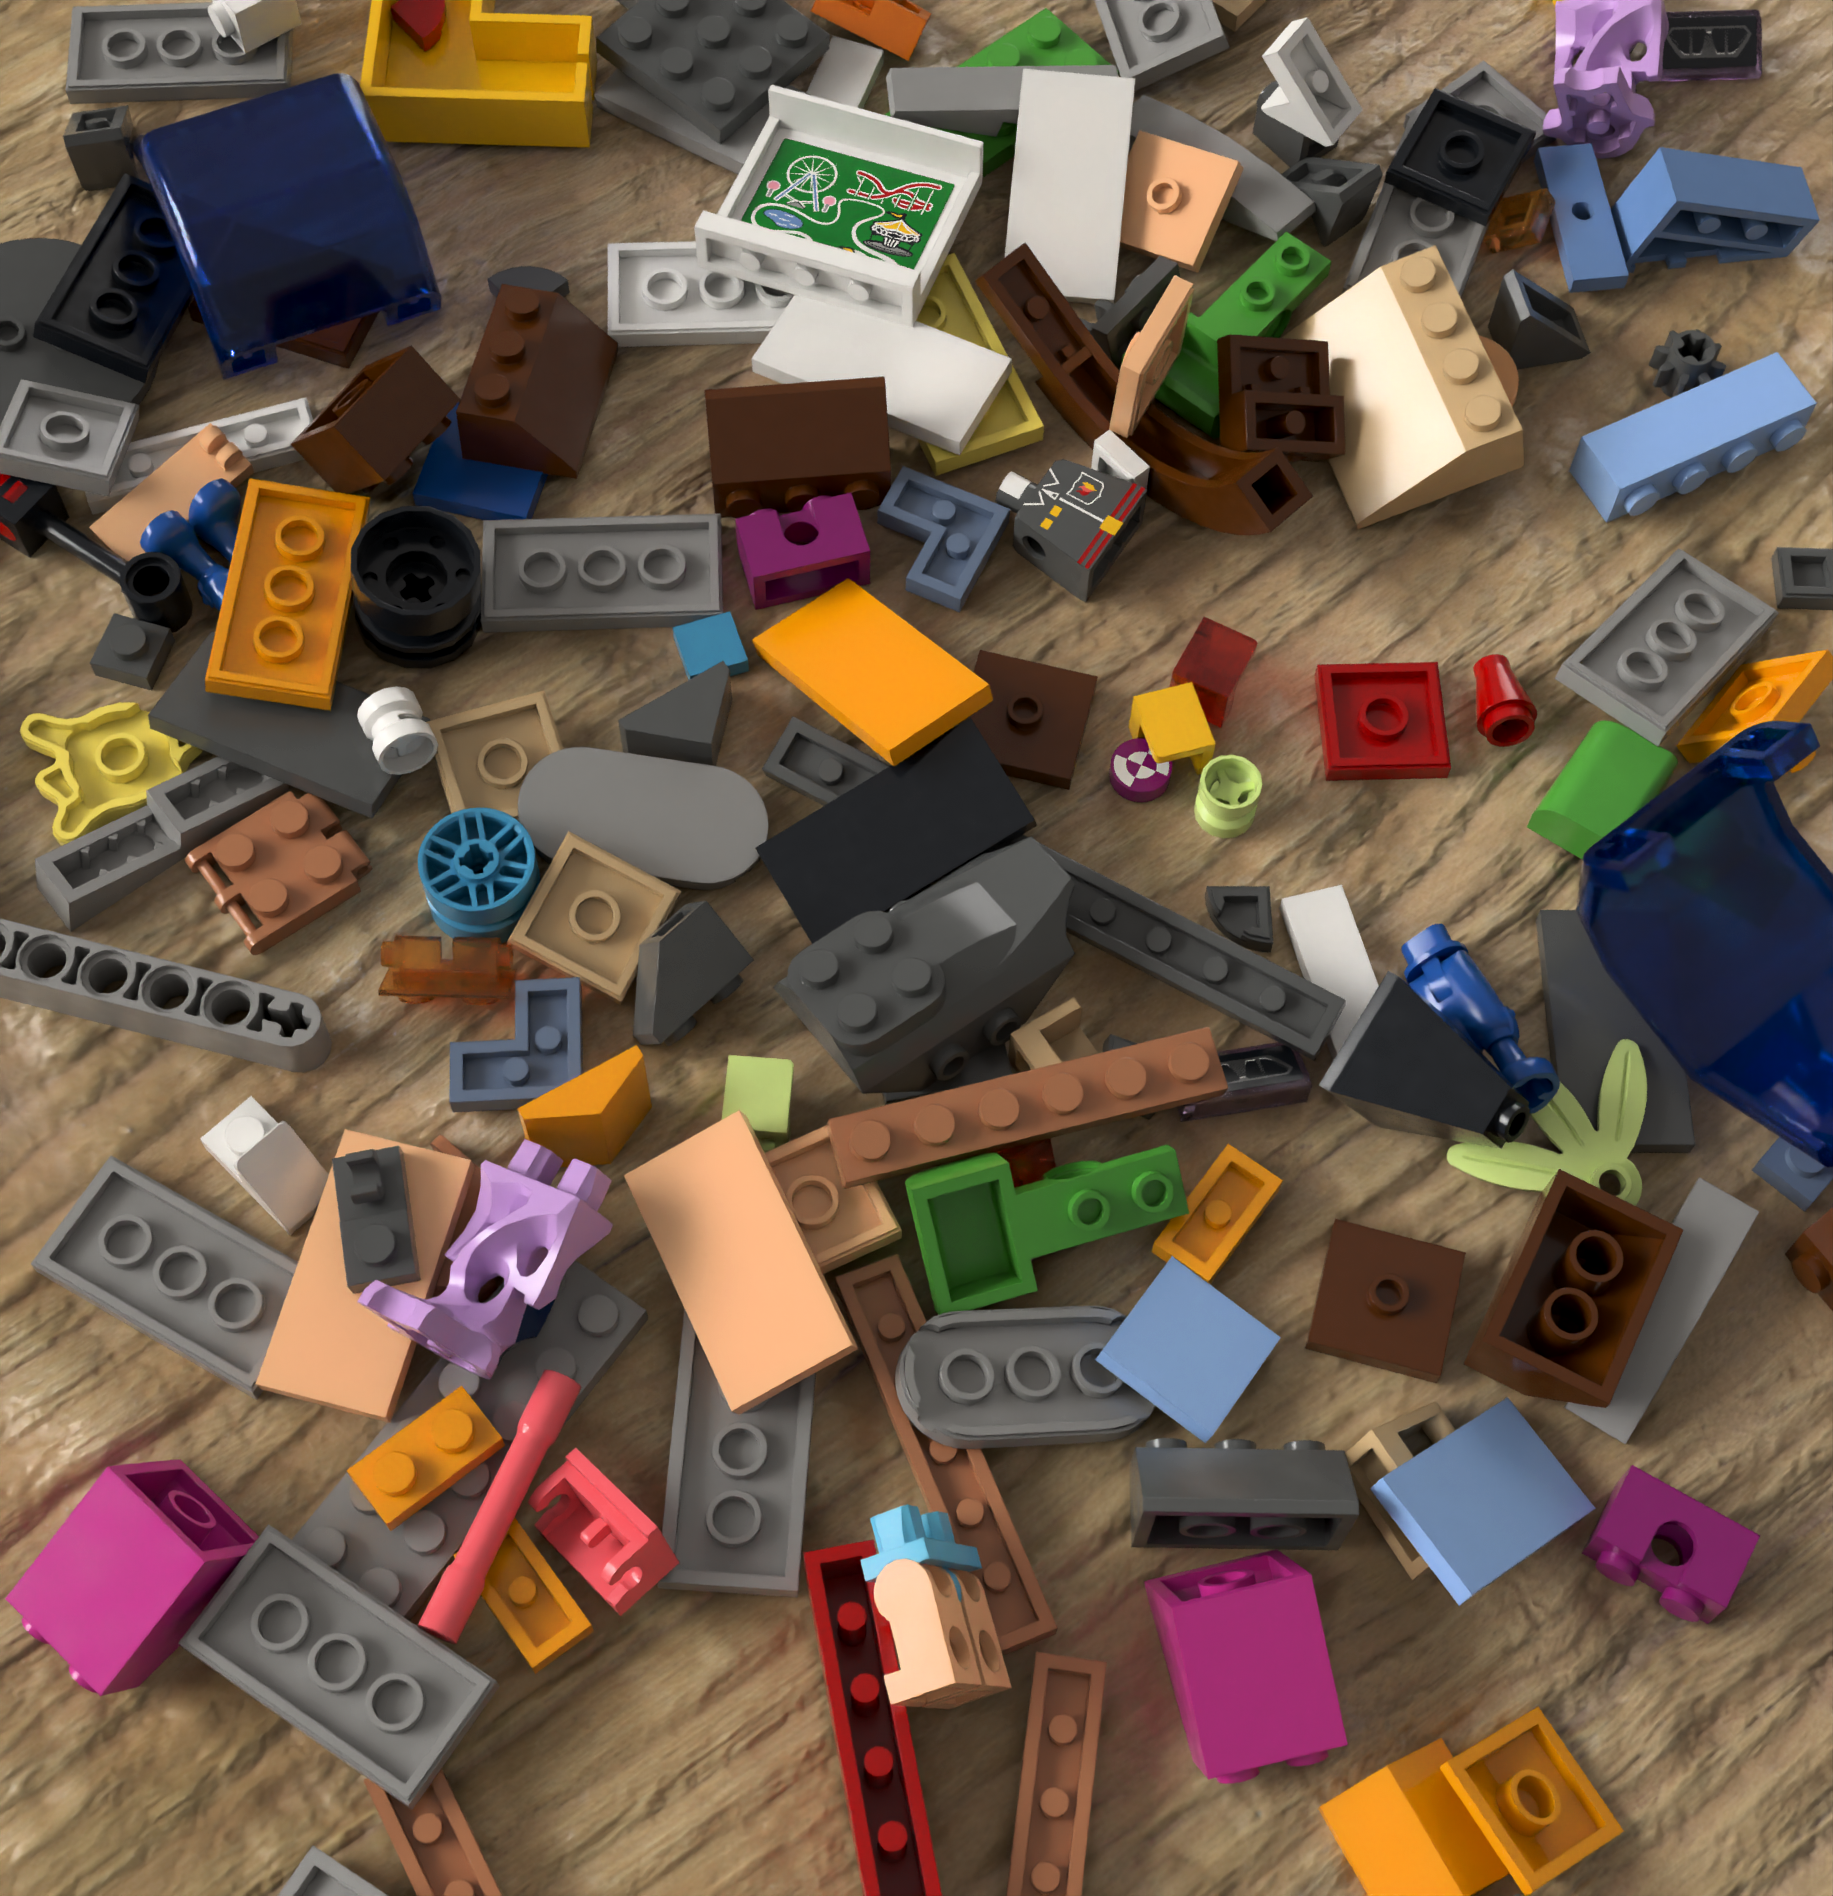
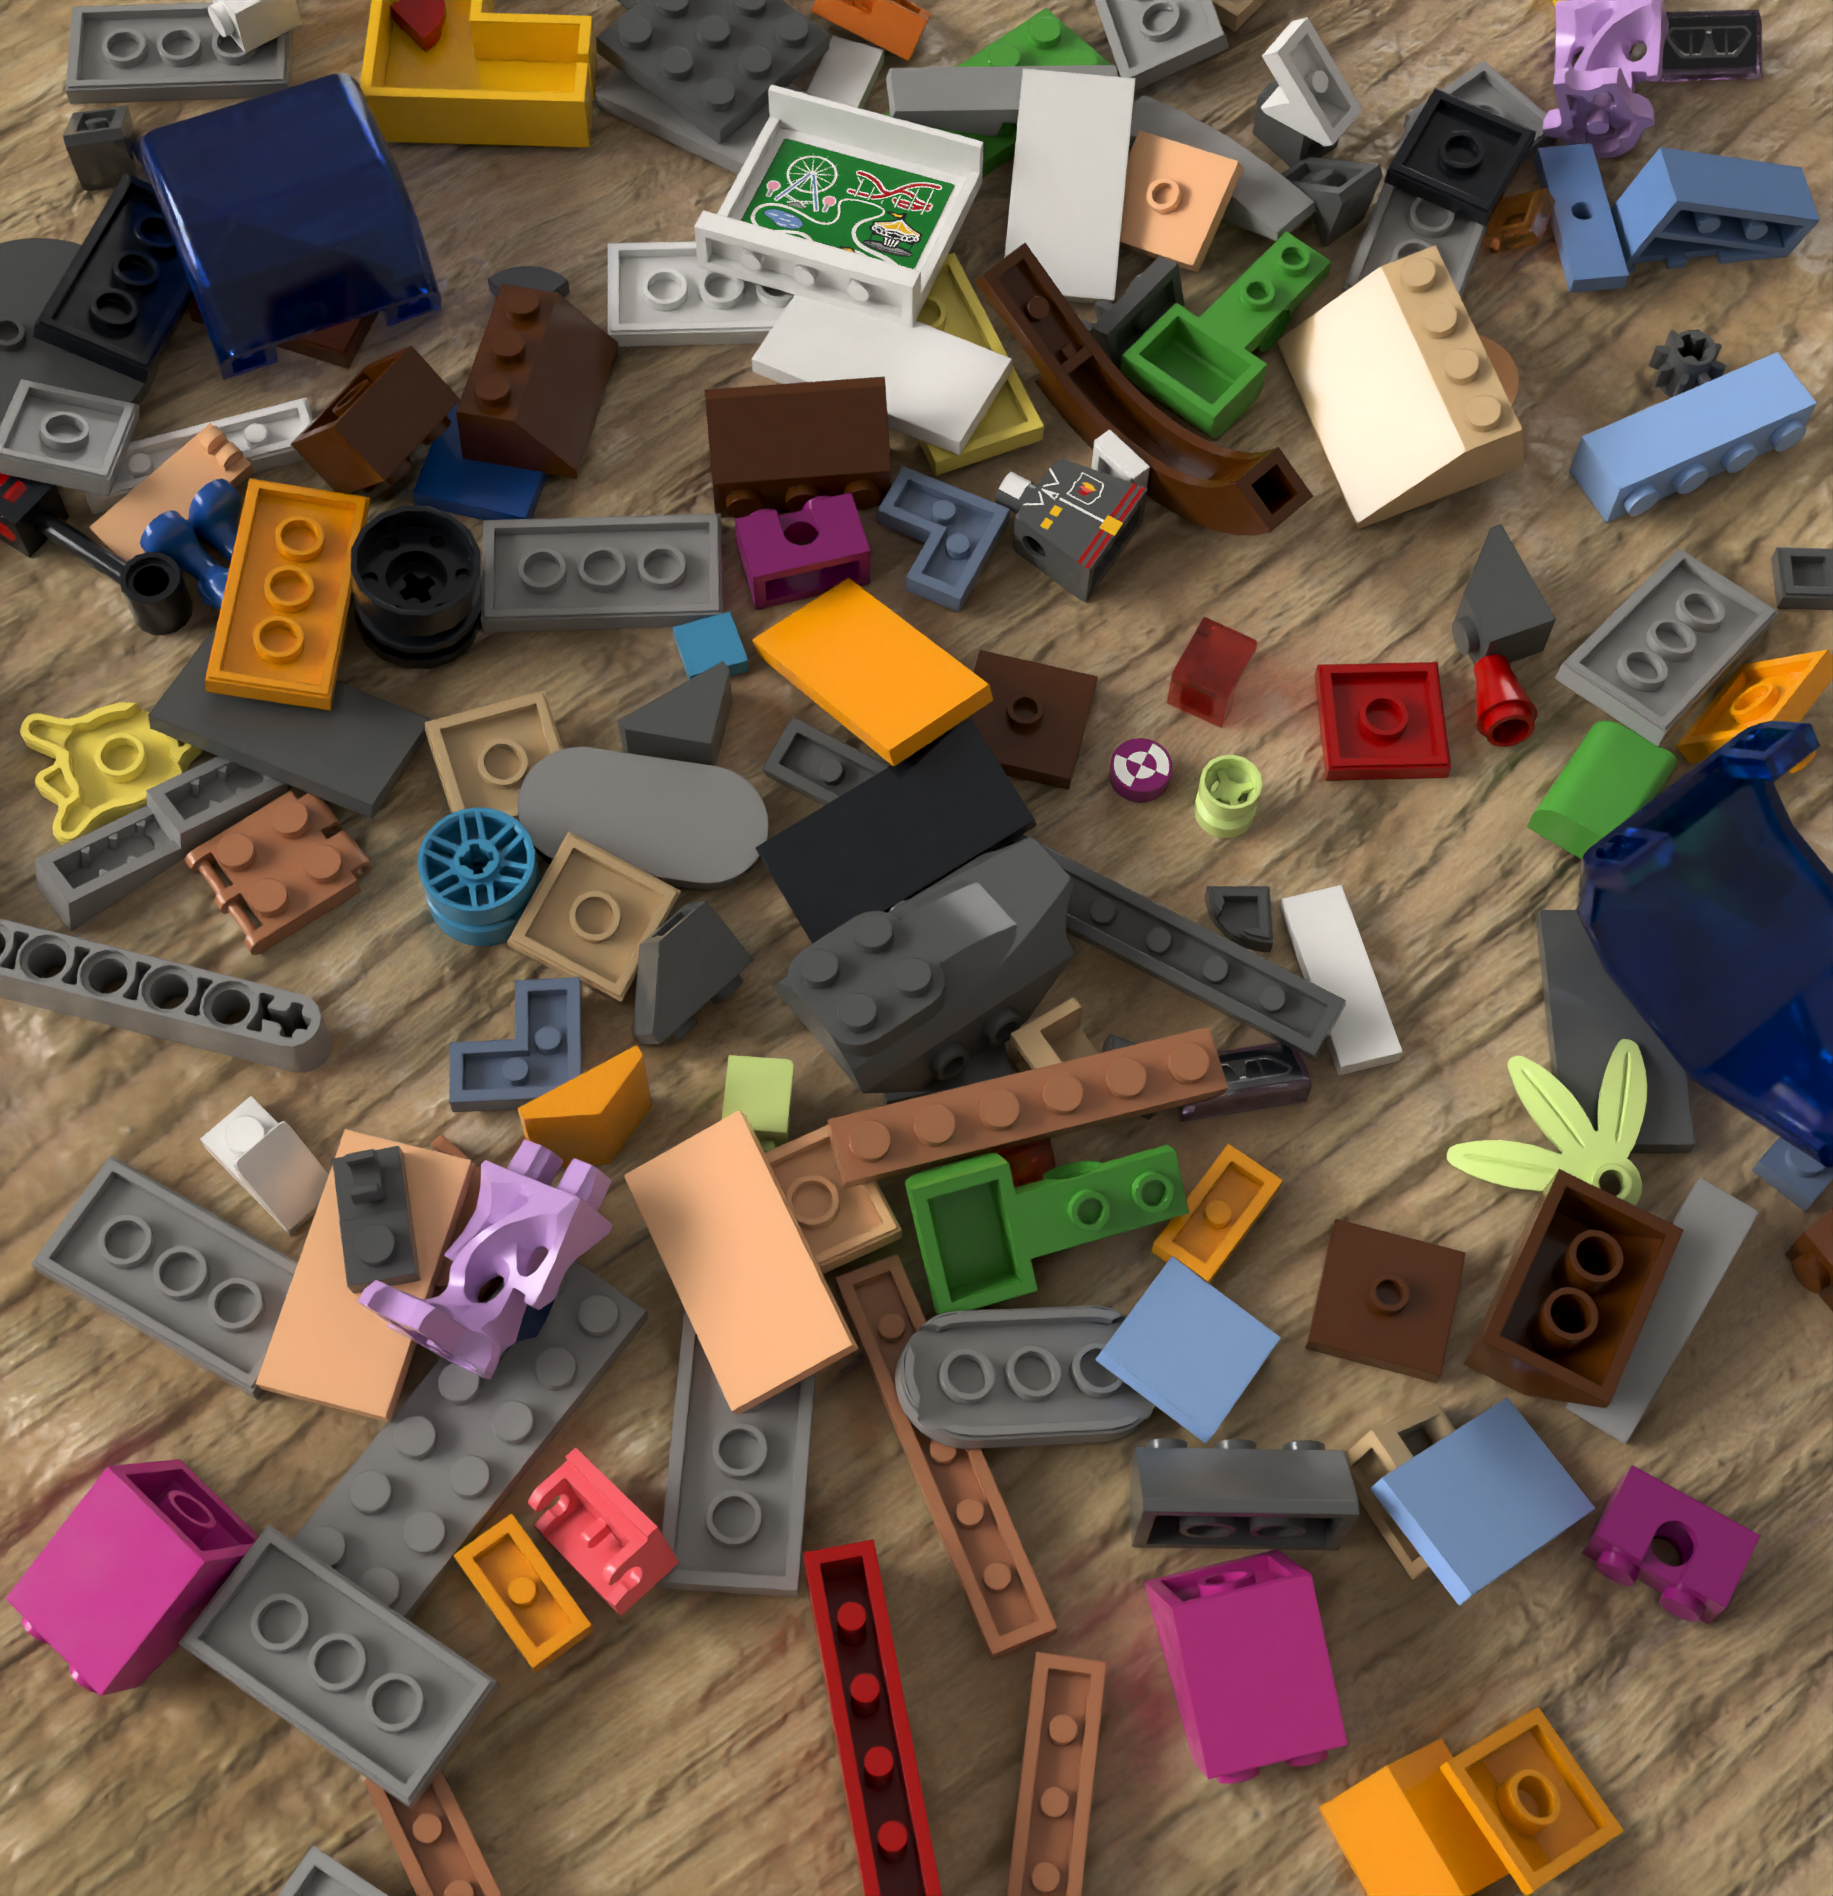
dark grey plate [90,613,175,691] -> none
light orange plate [346,1385,505,1531] -> none
white wheel [357,686,438,775] -> none
clear orange hinge [378,935,517,1005] -> none
coral piece [418,1369,581,1644] -> none
light nougat hips [860,1505,1012,1709] -> none
light nougat plate [1109,275,1194,438] -> none
yellow panel [1128,682,1216,775] -> none
reddish brown plate [1217,334,1345,464] -> none
black slope [1319,971,1530,1149] -> none
blue piece [1401,924,1560,1114] -> none
dark grey slope [1488,270,1591,370] -> none
none -> dark grey slope [1452,524,1556,665]

